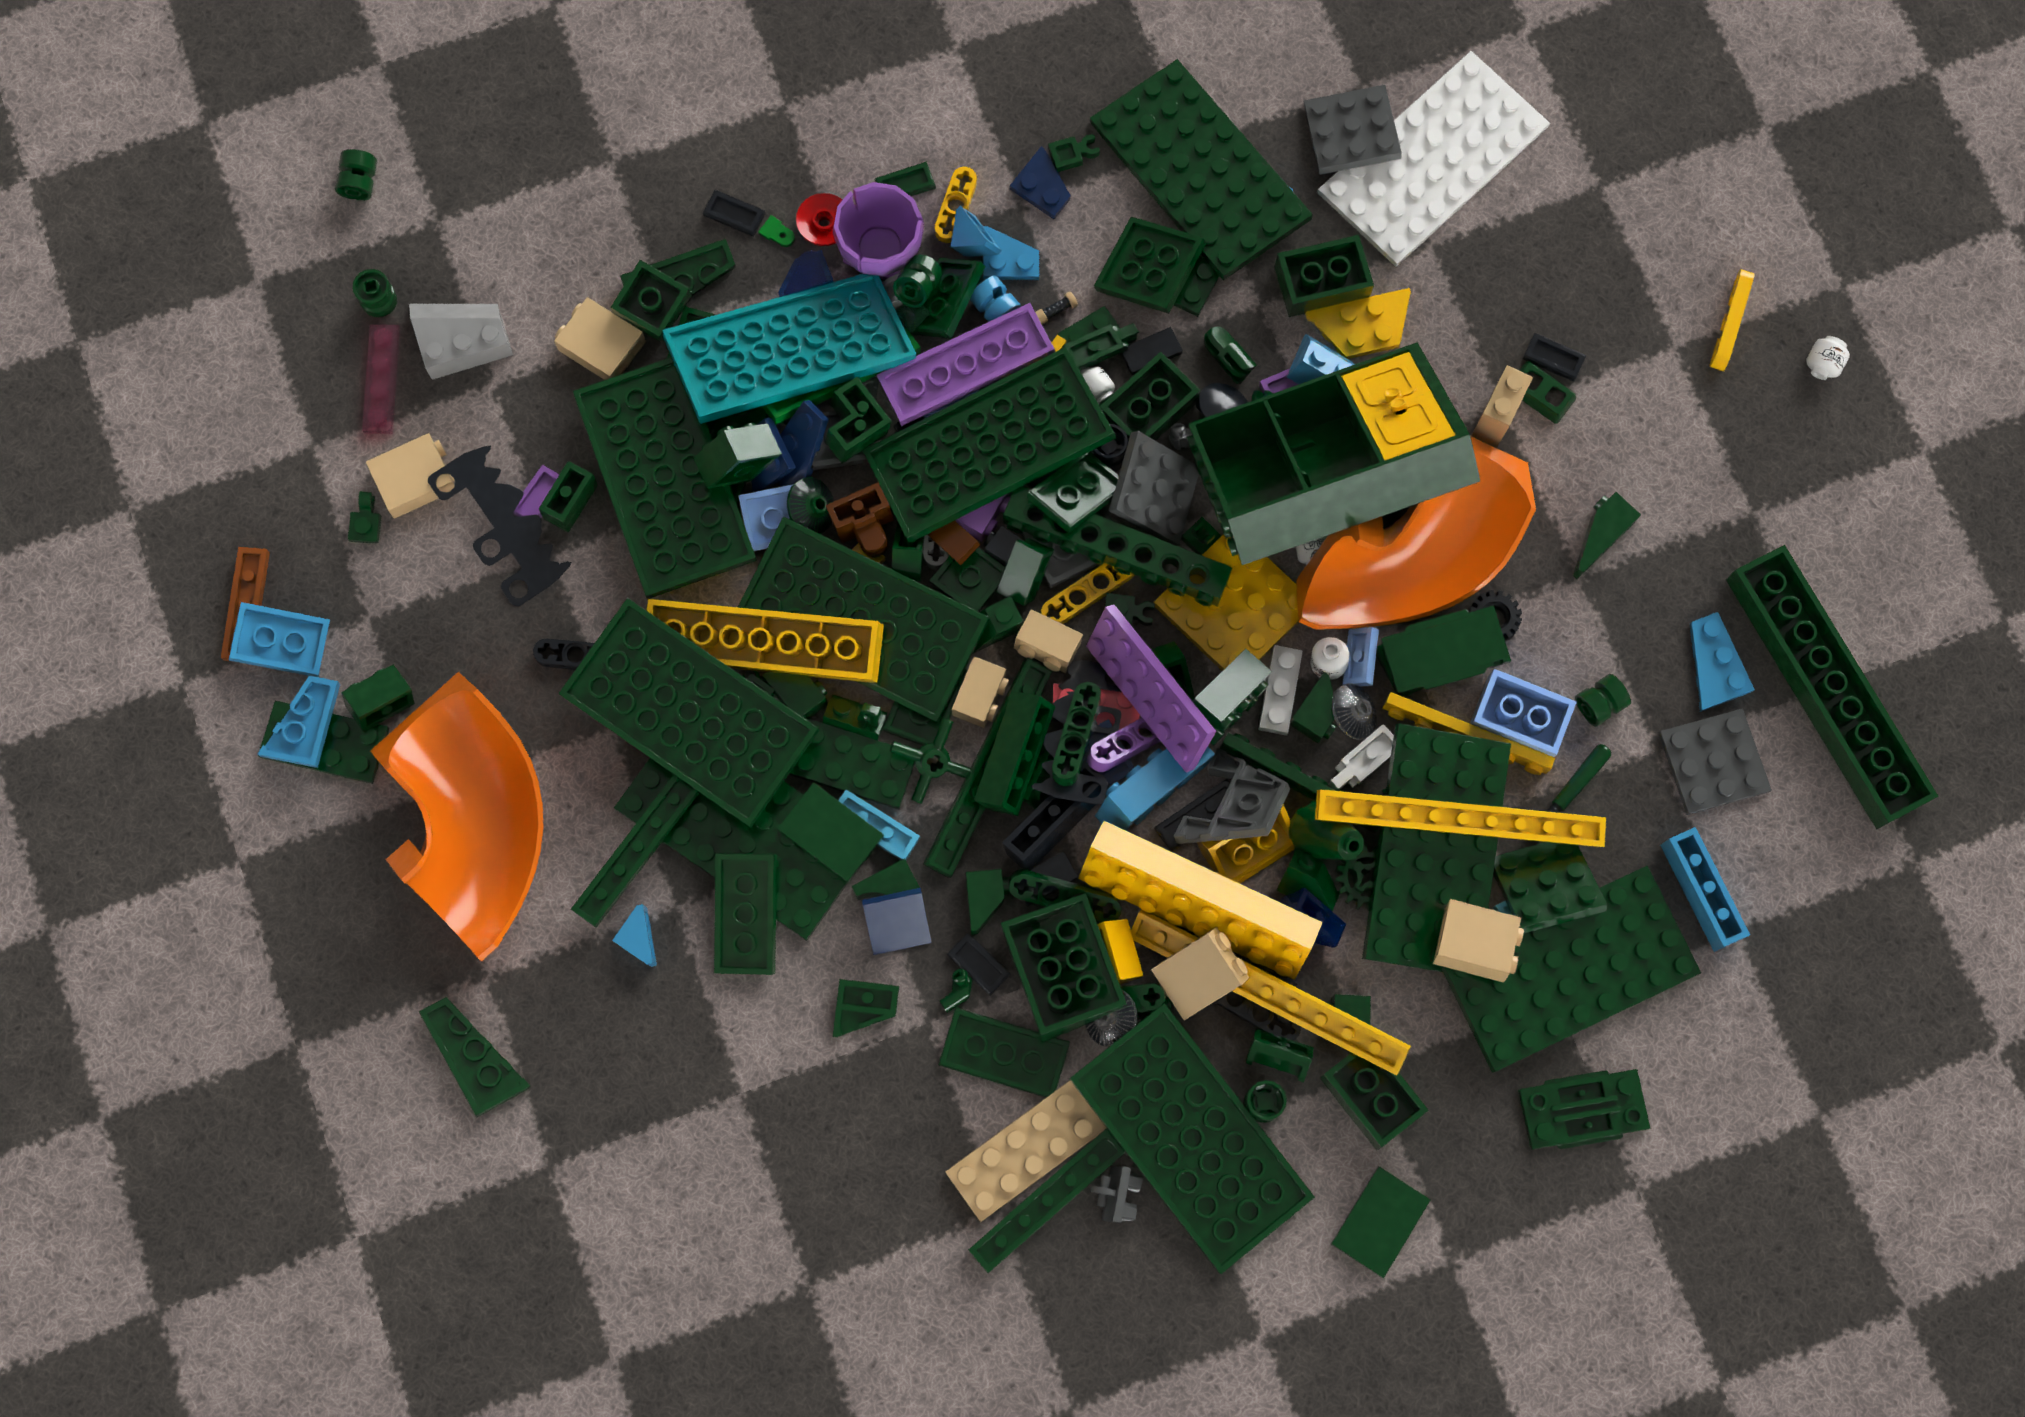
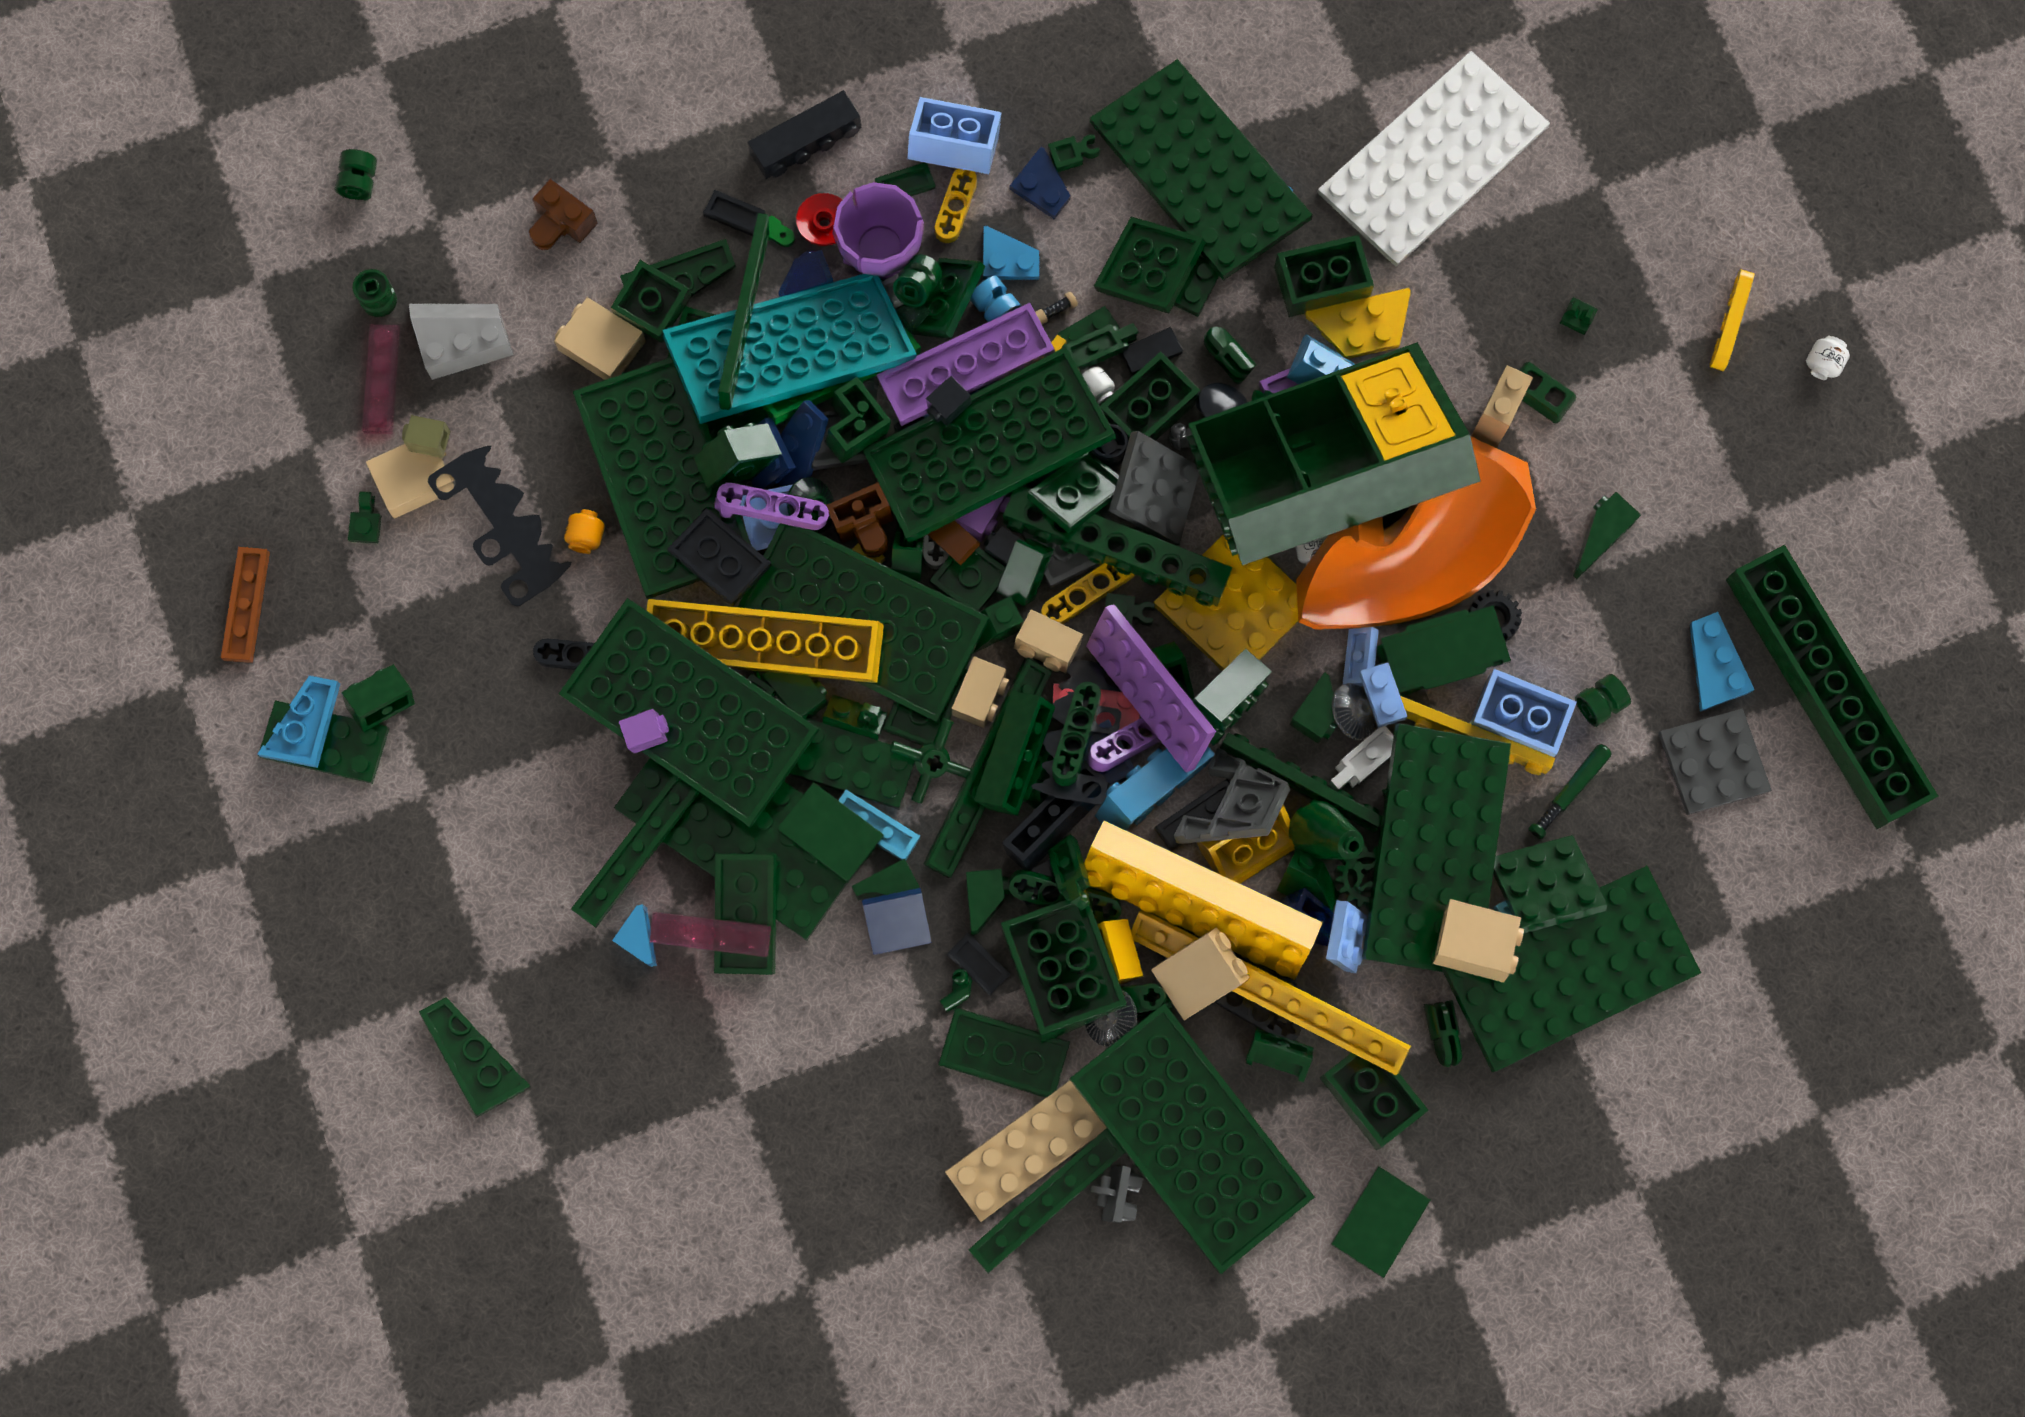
dark azure plate [229,602,330,677] -> none
orange piece [370,672,543,962] -> none
medium lavender tile [514,465,559,518] -> none
dark green brick [539,461,598,533] -> none
dark green wing [833,979,900,1037] -> none
dark azure slope [950,206,1002,257] -> none
dark green tile [1181,517,1221,555] -> none
dark green wheel [1243,1080,1287,1123] -> none
white plate [1258,645,1303,736] -> none
dark grey plate [1304,85,1402,175] -> none
white head [1310,637,1350,680] -> none
yellow plate [1315,789,1606,847] -> none
dark green brick [1326,994,1371,1025] -> none
dark green piece [1518,1069,1651,1150] -> none
black tile [1523,333,1586,382] -> none
dark azure brick [1660,827,1750,952] -> none
none -> olive brick [402,415,451,458]
none -> reddish brown brick [529,179,598,250]
none -> light orange head [564,509,605,554]
none -> medium lavender brick [619,709,669,753]
none -> clear pink plate [650,912,771,957]
none -> black tile [667,508,772,607]
none -> medium lavender beam [714,483,829,530]
none -> dark green tile [718,213,770,410]
none -> black brick [748,90,862,179]
none -> light blue brick [907,97,1001,174]
none -> black brick [926,376,972,426]
none -> dark green hinge [1048,835,1090,911]
none -> light blue plate [1326,900,1367,973]
none -> light blue plate [1359,663,1408,728]
none -> dark green arm [1423,1000,1462,1067]
none -> dark green tile [1560,297,1598,335]

